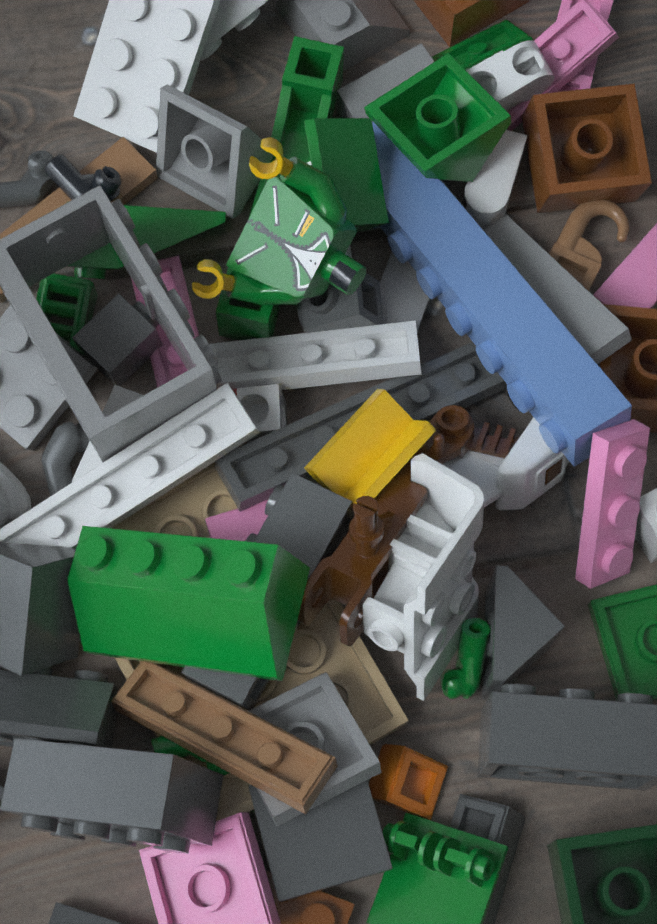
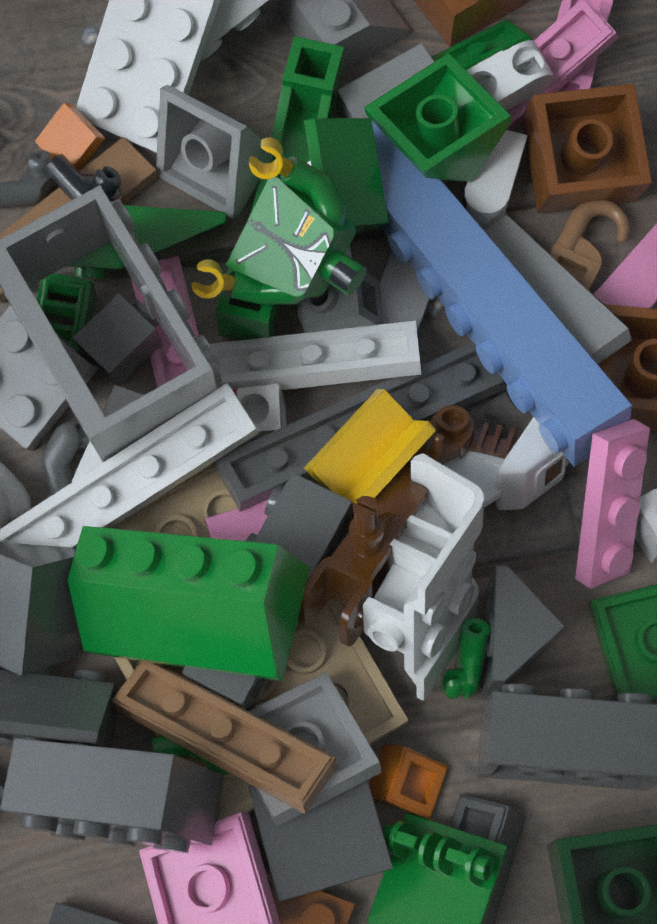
none -> orange tile [35,103,105,171]

